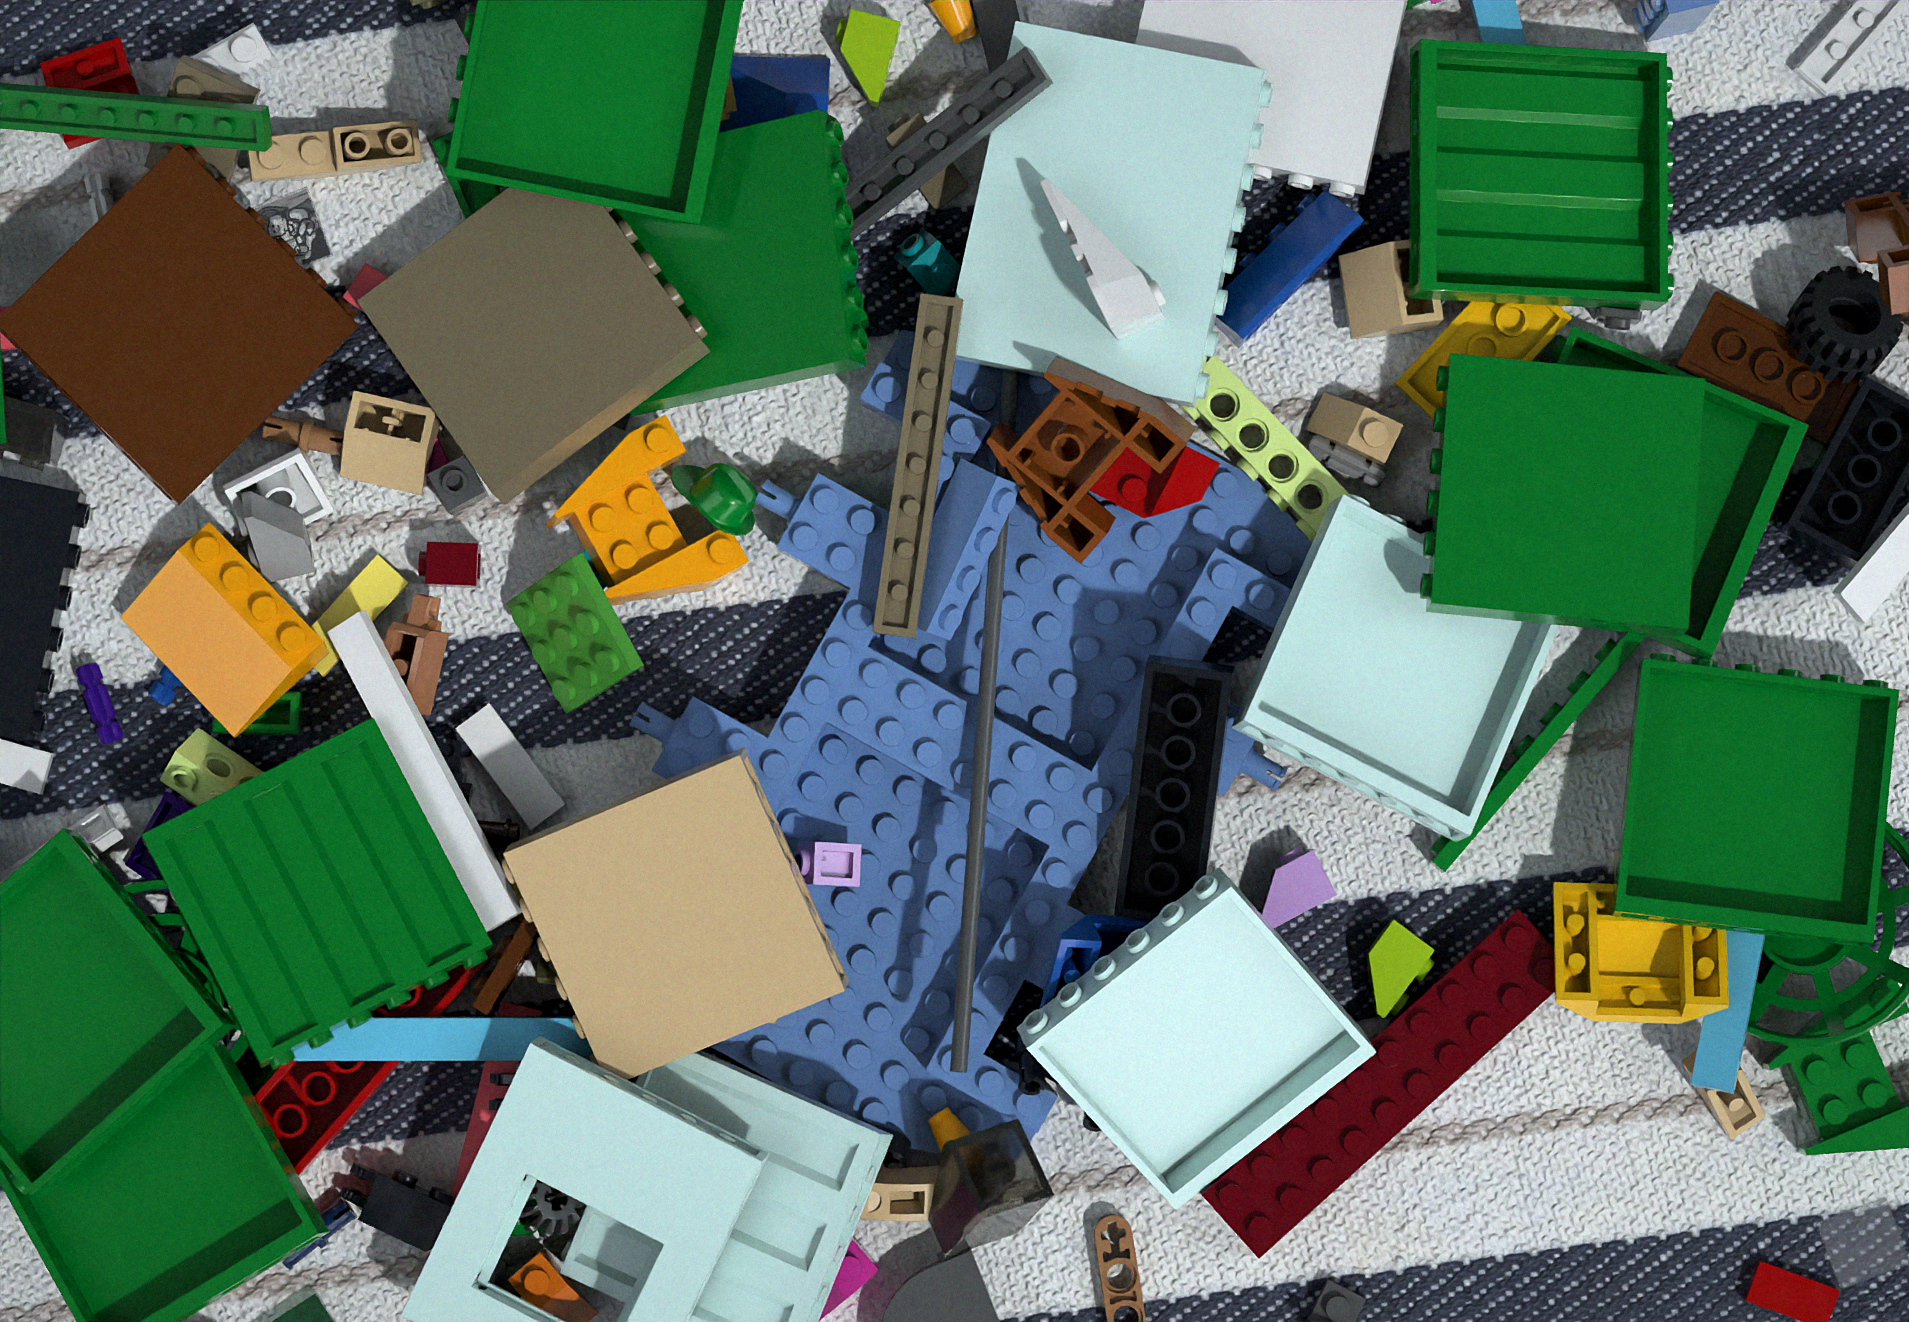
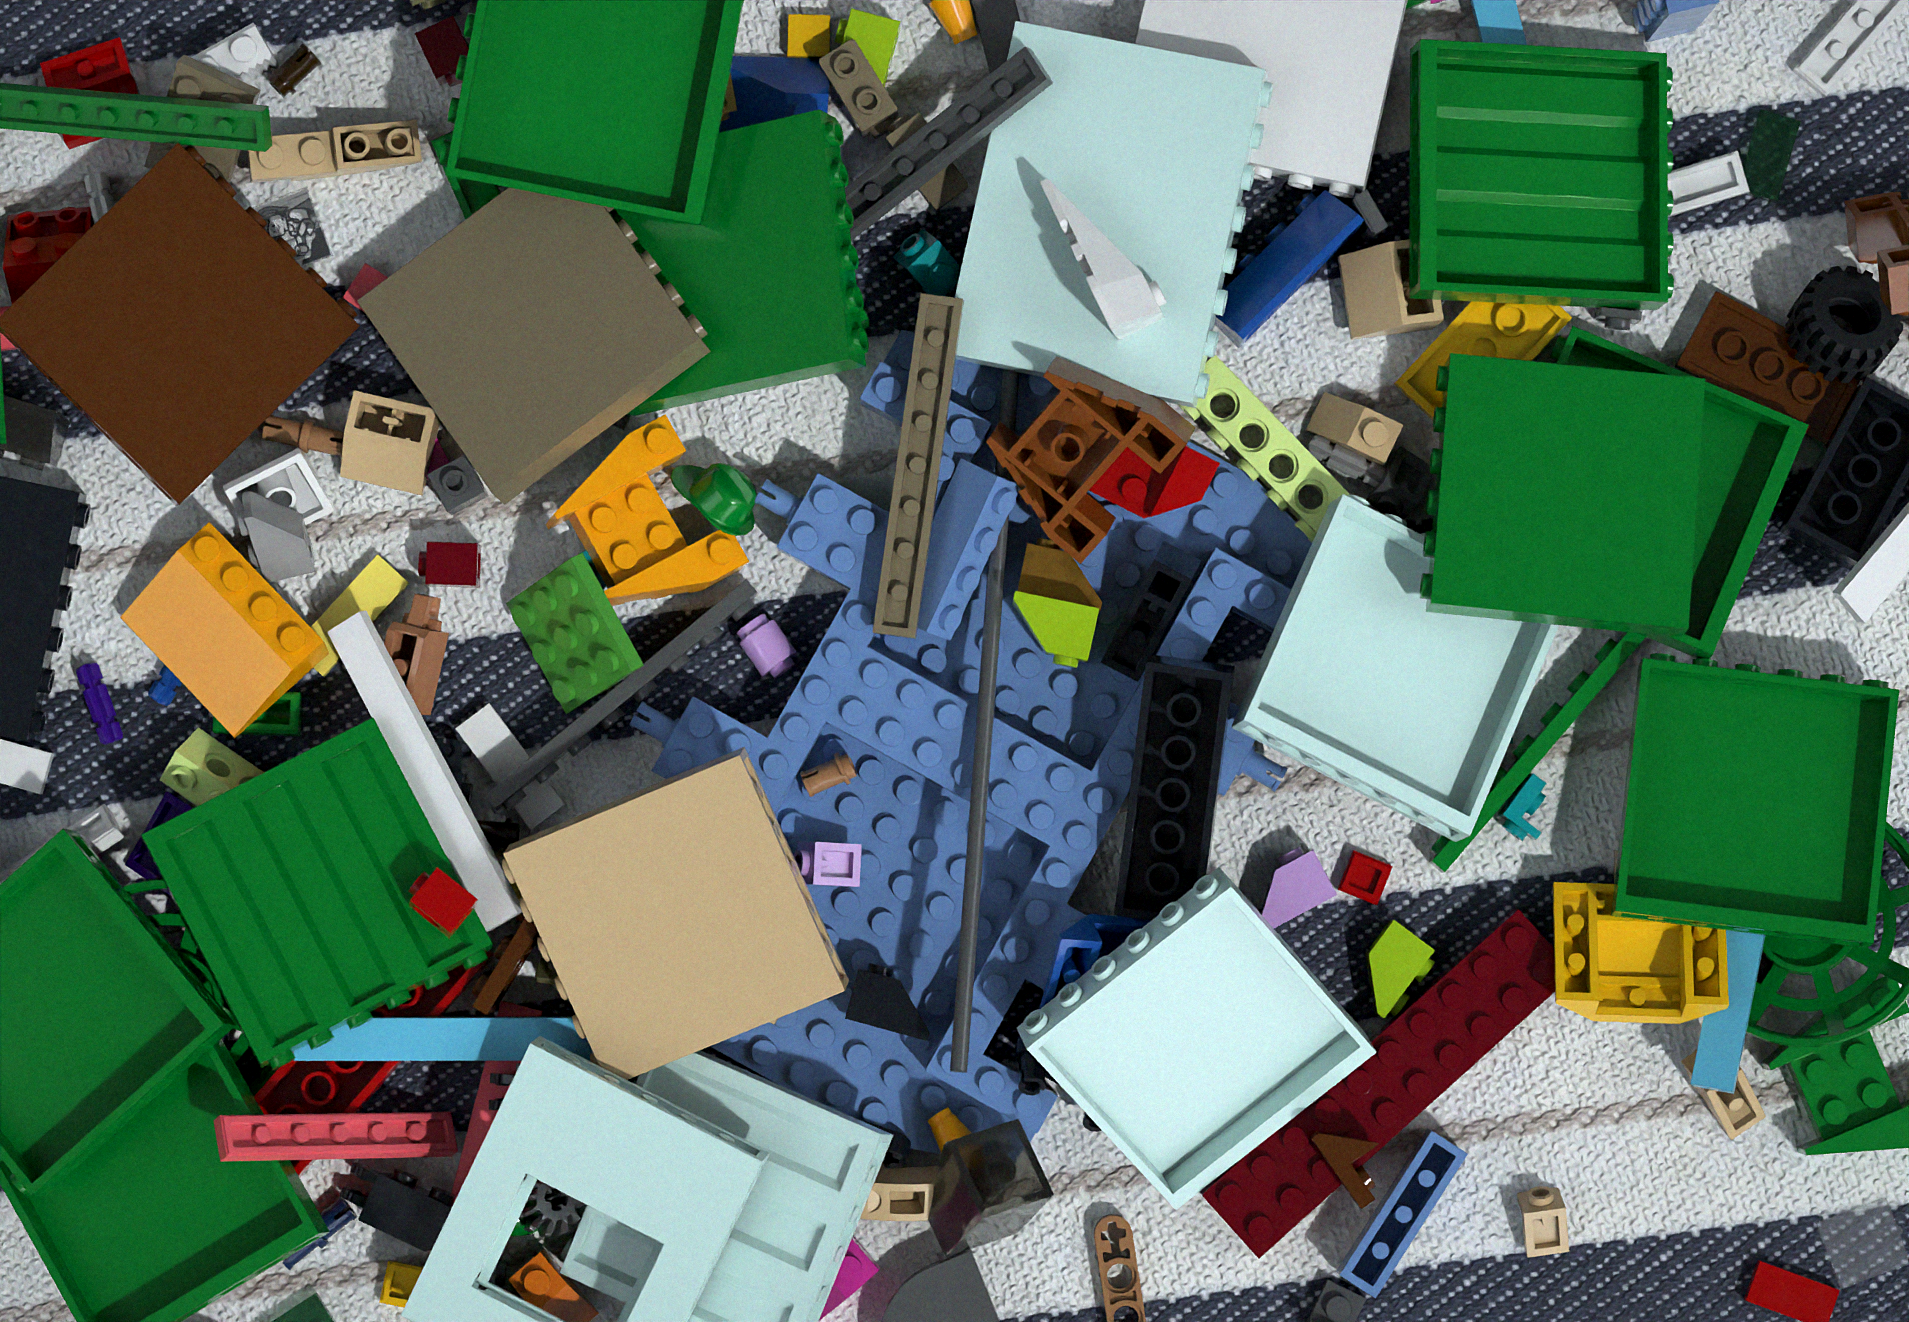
none -> red slope [3,206,94,304]
none -> coral tile [214,1112,458,1162]
none -> dark brown pin [267,44,321,97]
none -> yellow tile [379,1260,423,1308]
none -> red brick [408,867,478,938]
none -> dark red brick [415,16,469,87]
none -> dark grey plate [484,579,757,811]
none -> lavender brick [737,614,797,679]
none -> yellow tile [787,14,831,58]
none -> medium nougat pin [800,753,857,797]
none -> dark tan bracket [819,39,899,139]
none -> black slope [845,963,930,1041]
none -> lime slope [1012,591,1099,668]
none -> pearl gold slope [1017,538,1102,613]
none -> black slope [1100,541,1201,682]
none -> reddish brown slope [1309,1131,1379,1209]
none -> medium blue brick [1336,1128,1468,1298]
none -> red tile [1337,850,1393,905]
none -> dark grey tile [1347,190,1388,242]
none -> dark grey bracket [1366,446,1433,520]
none -> teal bracket [1498,773,1547,841]
none -> tan bracket [1517,1186,1569,1258]
none -> white tile [1668,151,1750,217]
none -> clear green tile [1742,109,1801,203]

